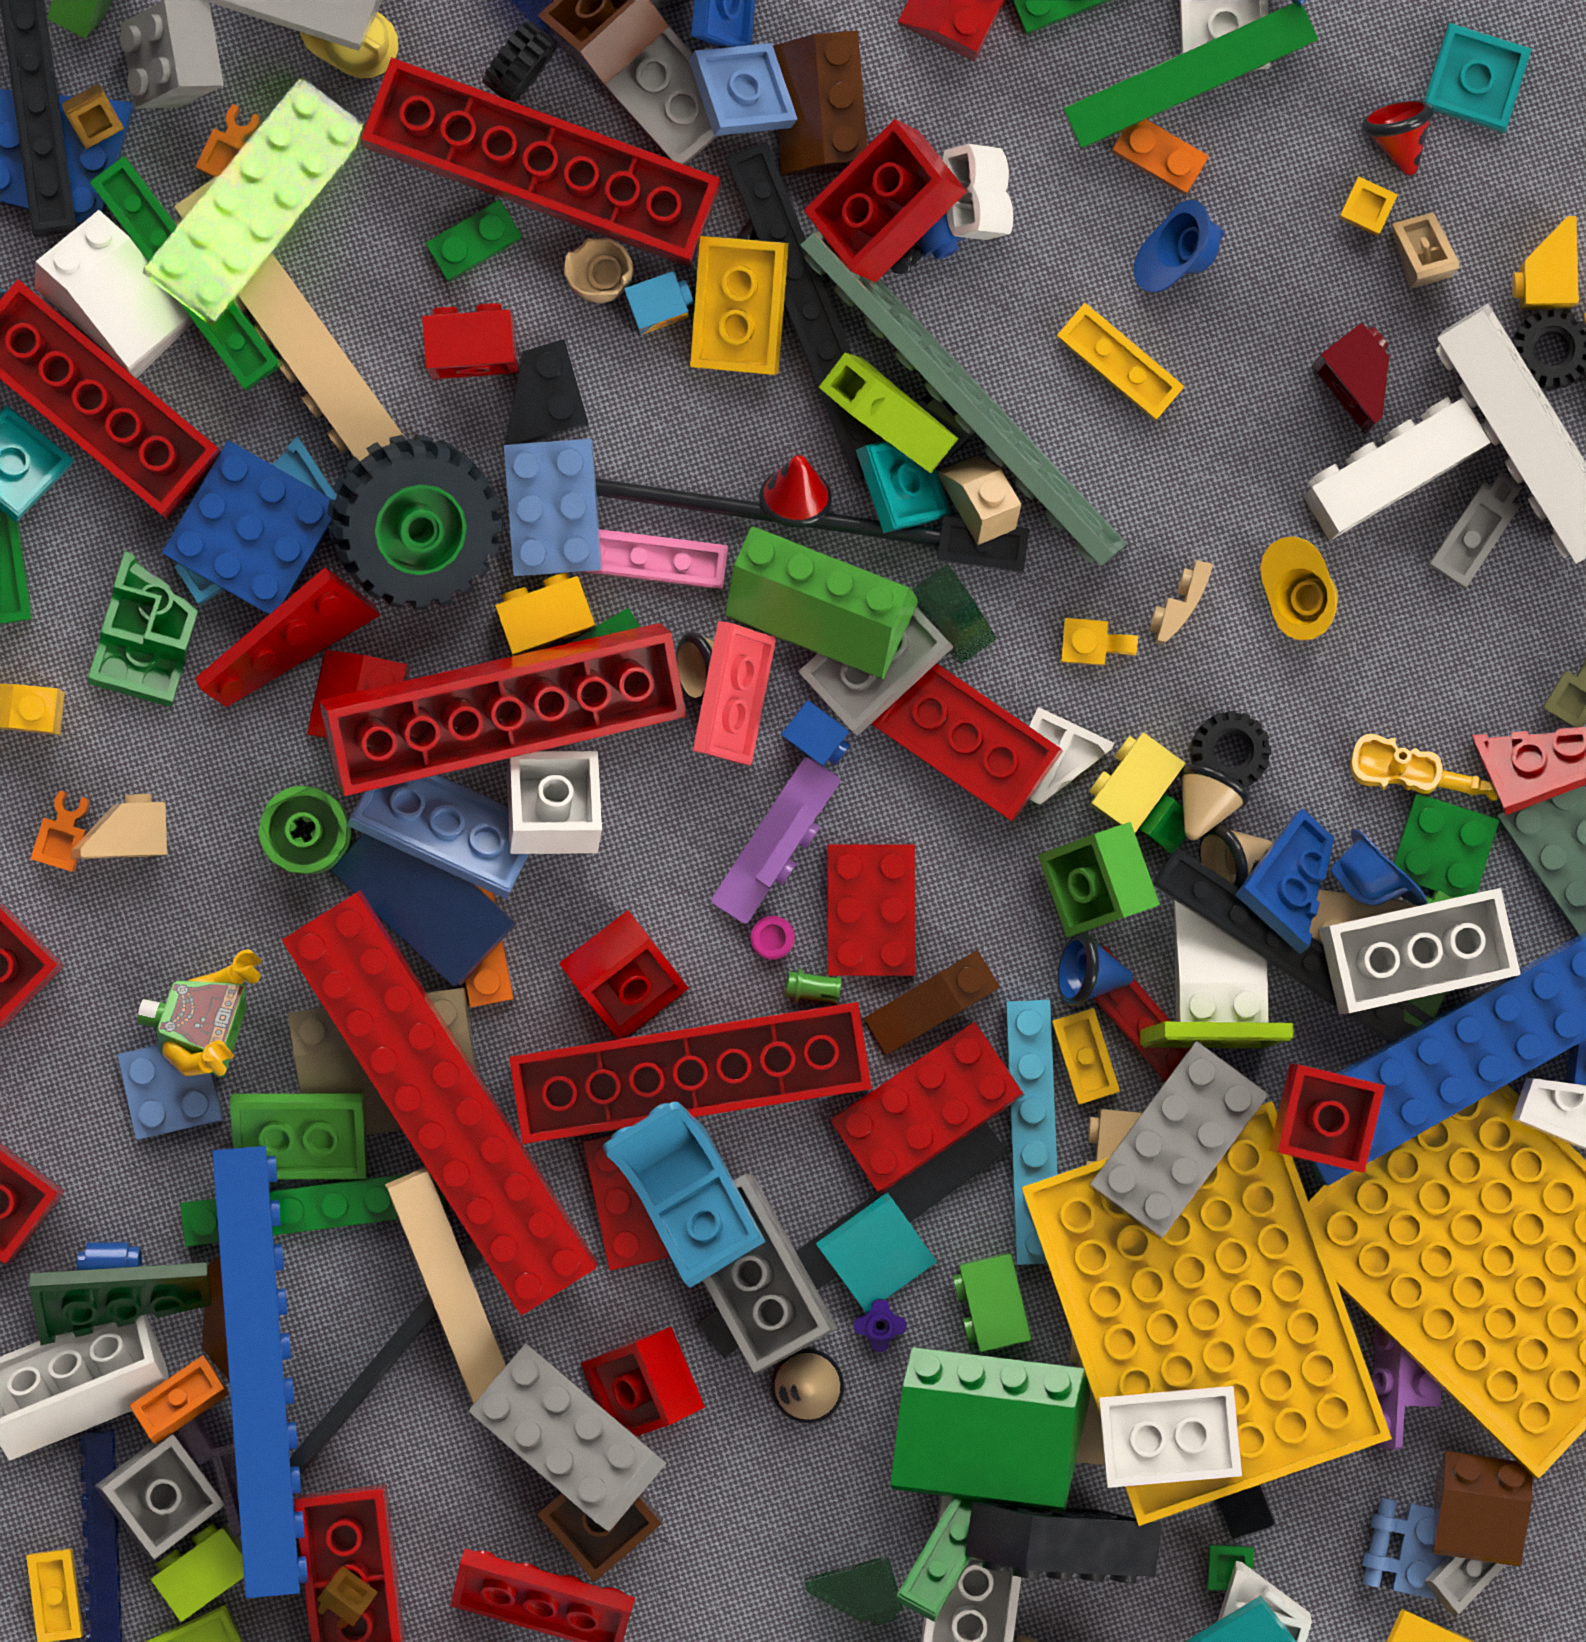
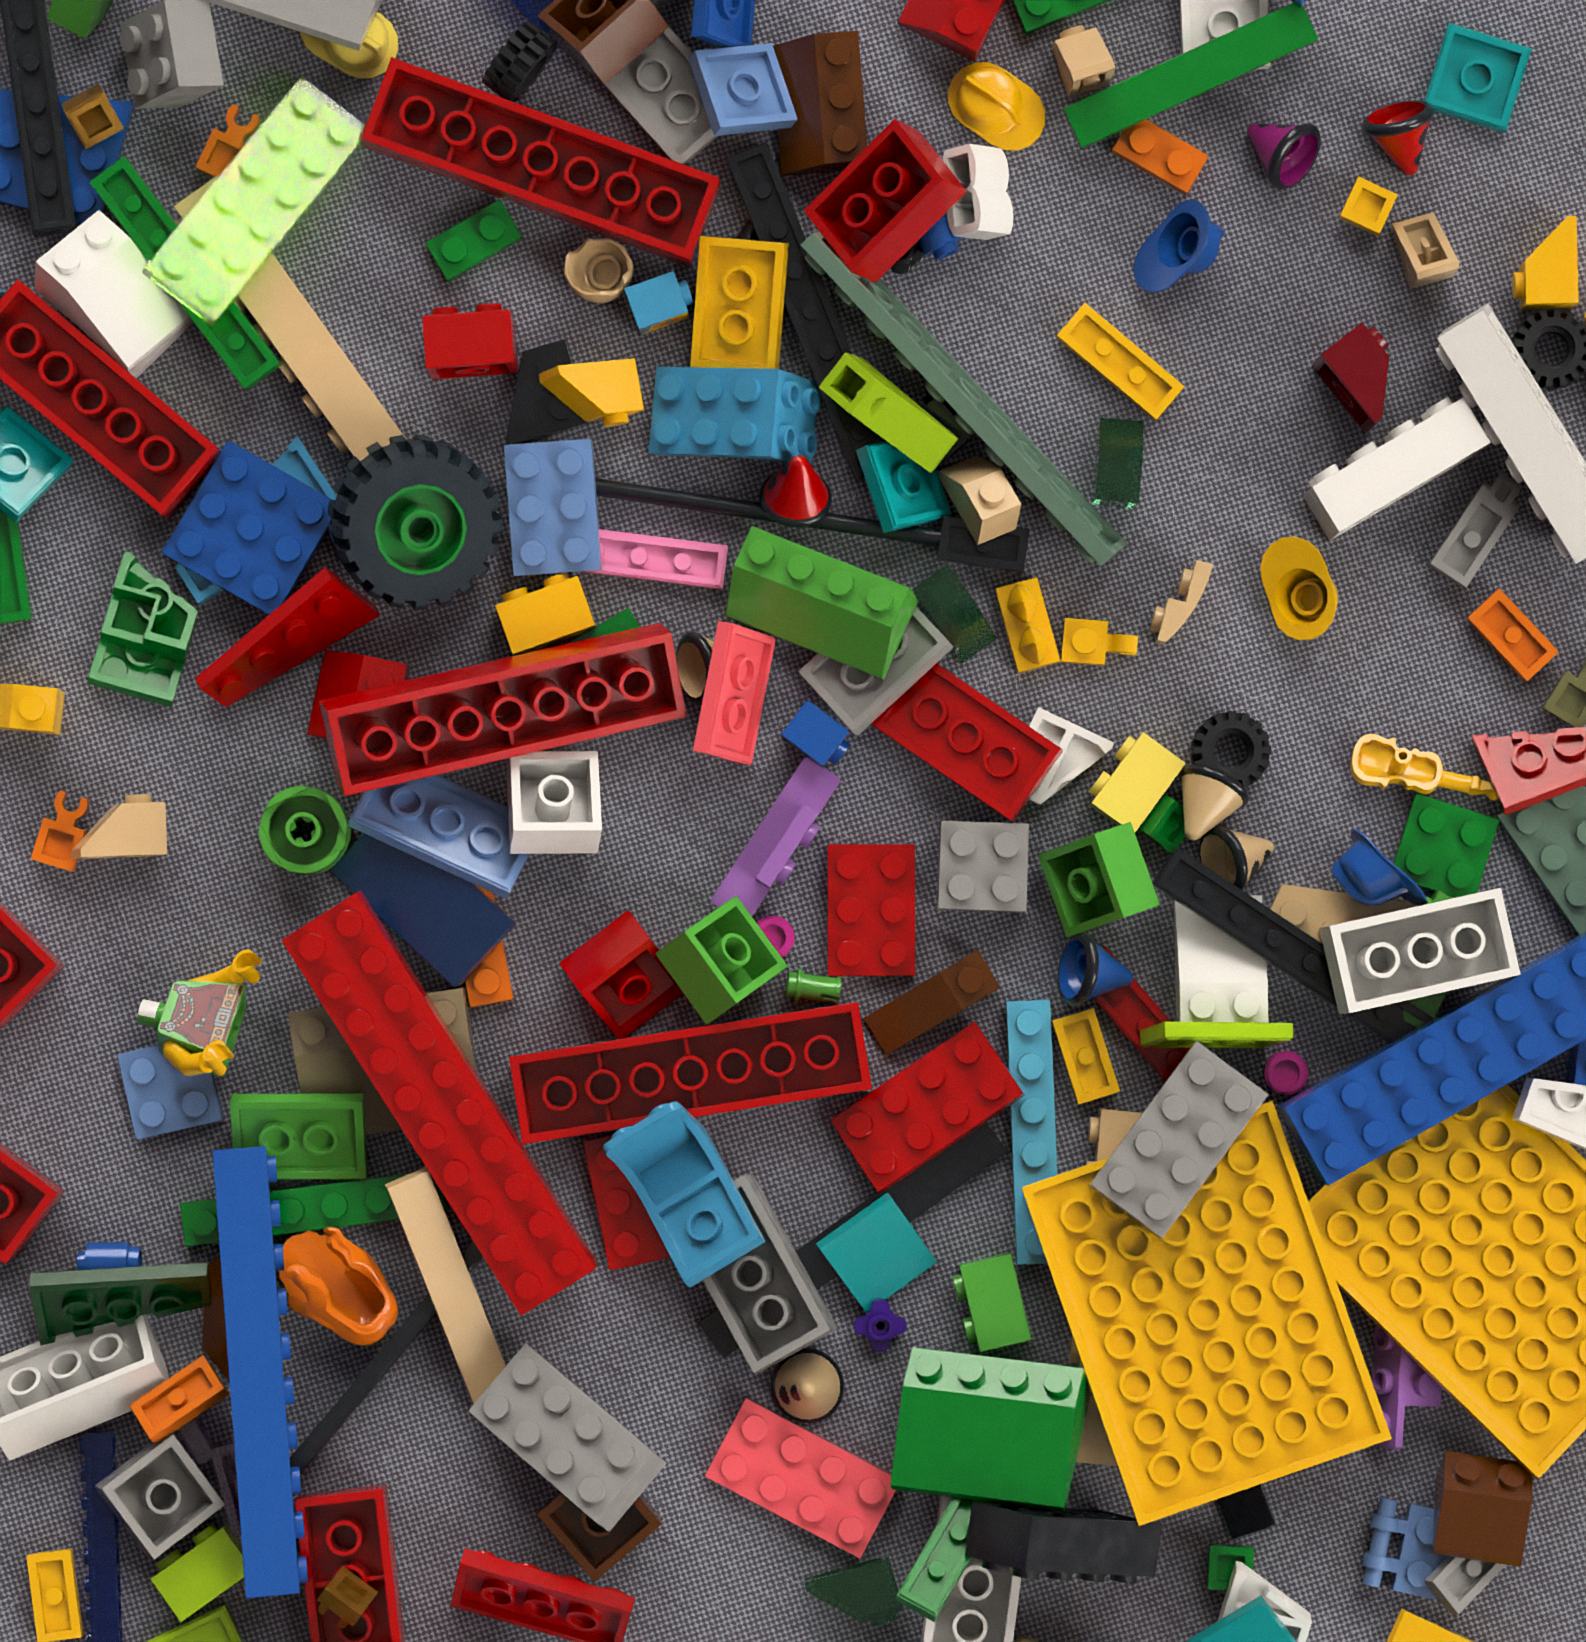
red slope [581,1326,705,1437] -> none
white plate [1099,1386,1242,1488] -> none
blue wing [1235,808,1334,954] -> none
red brick [1269,1064,1385,1173] -> none
none -> orange hair [277,1226,399,1346]
none -> yellow slope [539,358,644,427]
none -> dark azure bracket [648,367,821,464]
none -> bright green brick [655,895,788,1025]
none -> coral plate [705,1397,896,1559]
none -> light grey brick [937,820,1029,913]
none -> yellow piece [948,62,1045,151]
none -> yellow tile [995,577,1060,674]
none -> tan slope [1052,25,1115,98]
none -> clear green slope [1092,418,1144,509]
none -> magenta hat [1247,123,1321,190]
none -> dark pink tile [1263,1051,1308,1095]
none -> orange plate [1466,588,1559,683]

